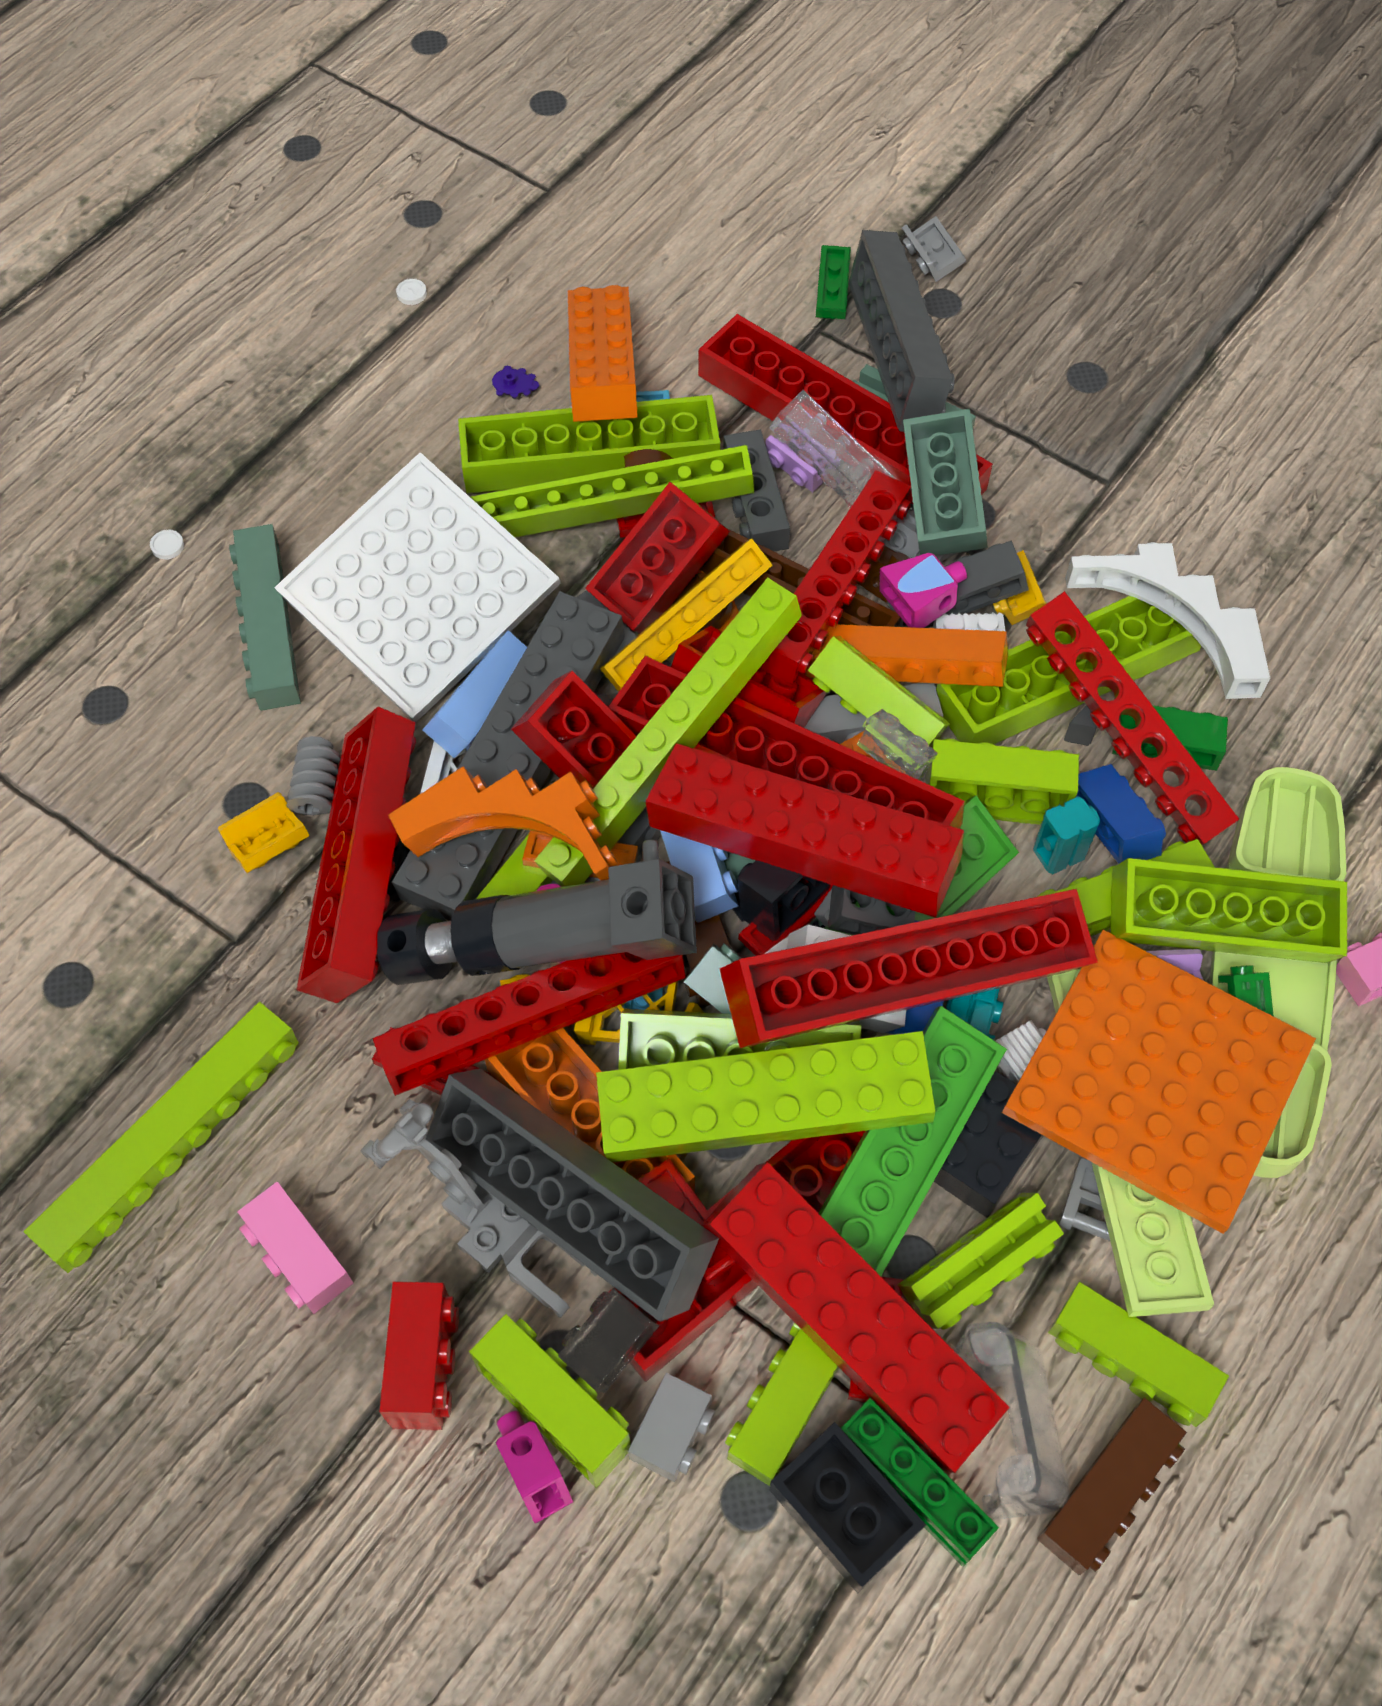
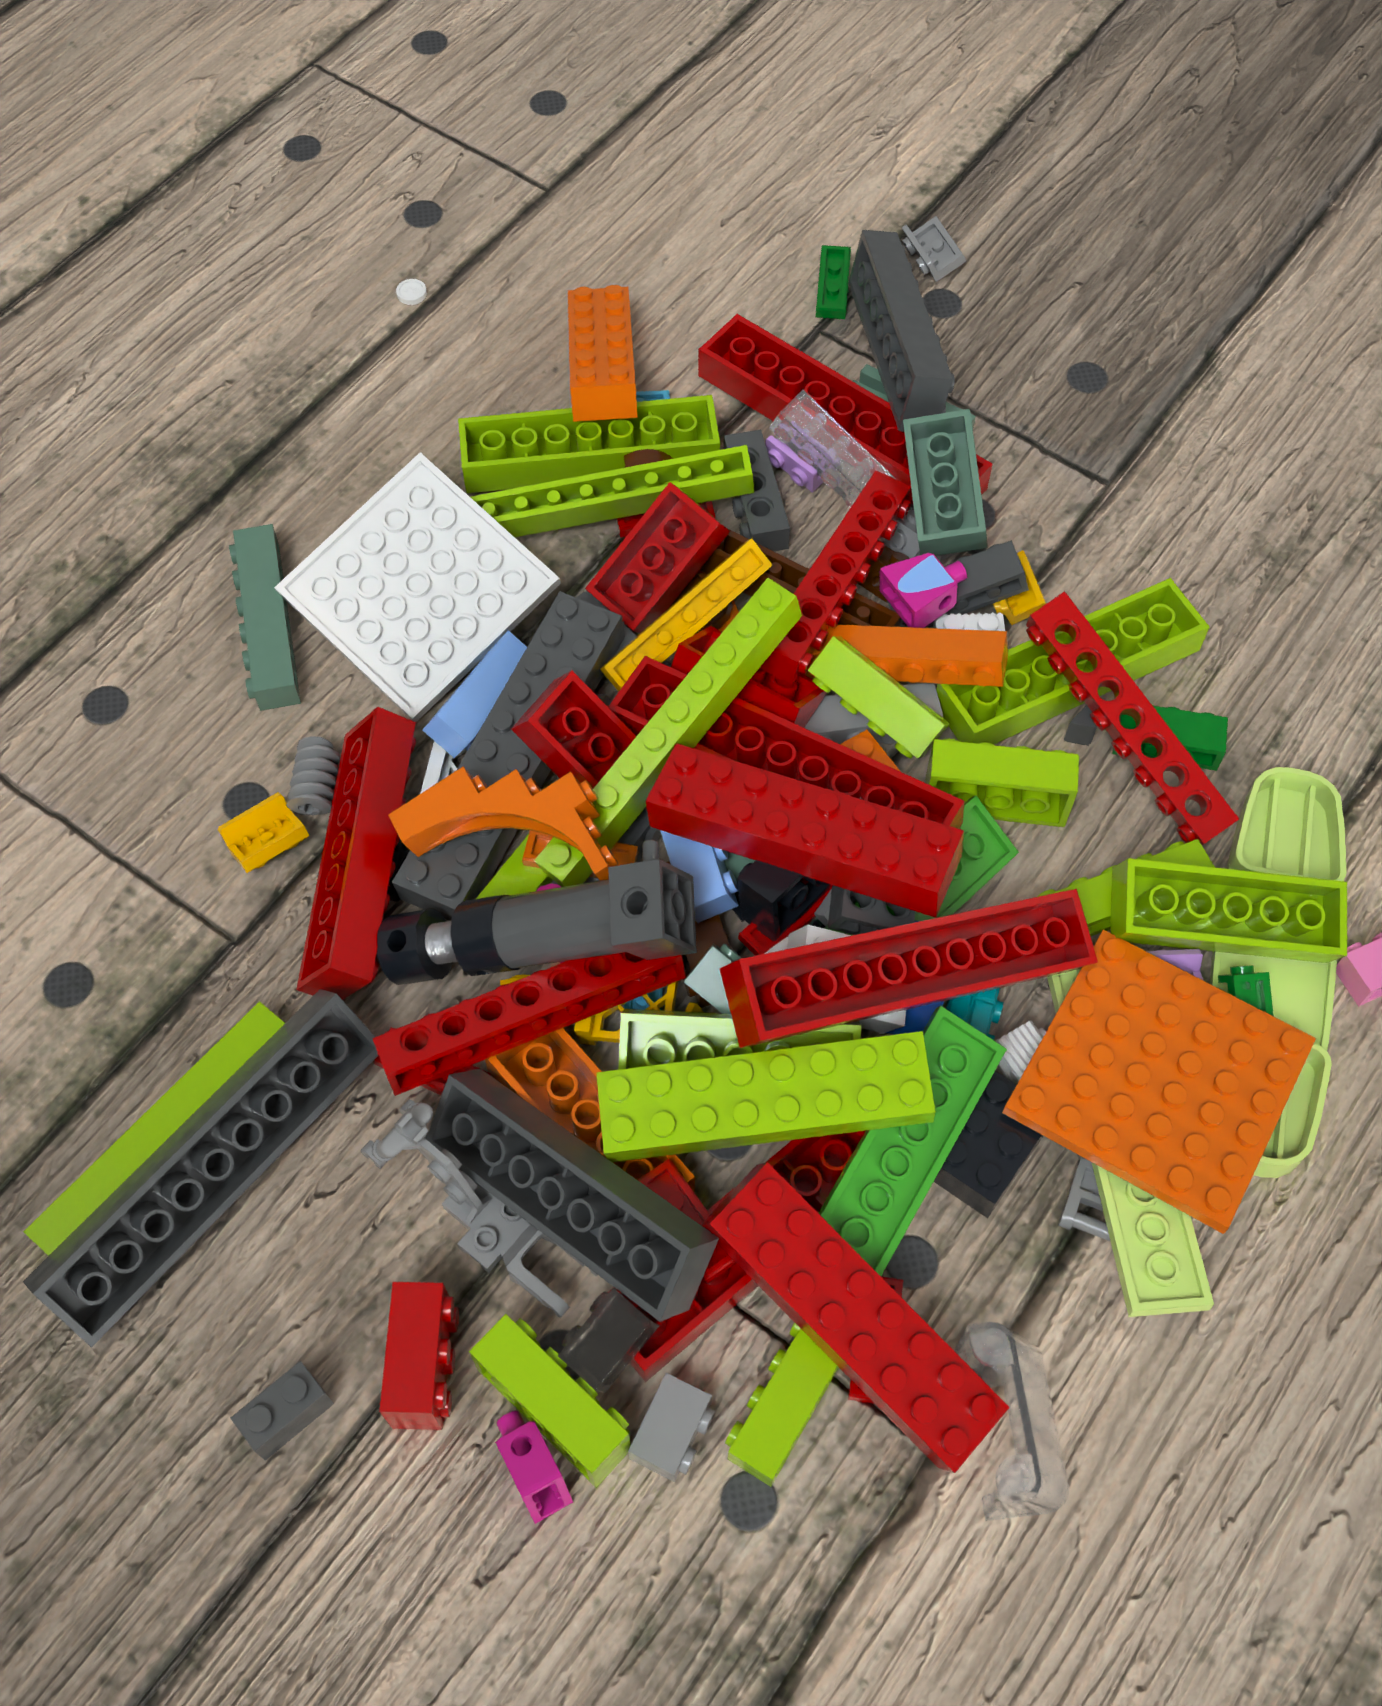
white piece [150,530,184,560] -> none
bright pink brick [237,1182,353,1314] -> none
dark purple piece [492,365,539,399] -> none
black brick [769,1422,926,1594] -> none
green brick [841,1398,999,1567] -> none
clear bracket [857,709,938,781] -> none
lime brick [898,1193,1064,1330] -> none
teal brick [1033,796,1100,875] -> none
reddish brown brick [1037,1397,1187,1575] -> none
lime brick [1048,1282,1229,1427] -> none
white arch [1065,542,1270,699] -> none
blue brick [1076,764,1166,864] -> none
none -> dark grey brick [23,989,378,1348]
none -> dark grey brick [230,1361,334,1461]

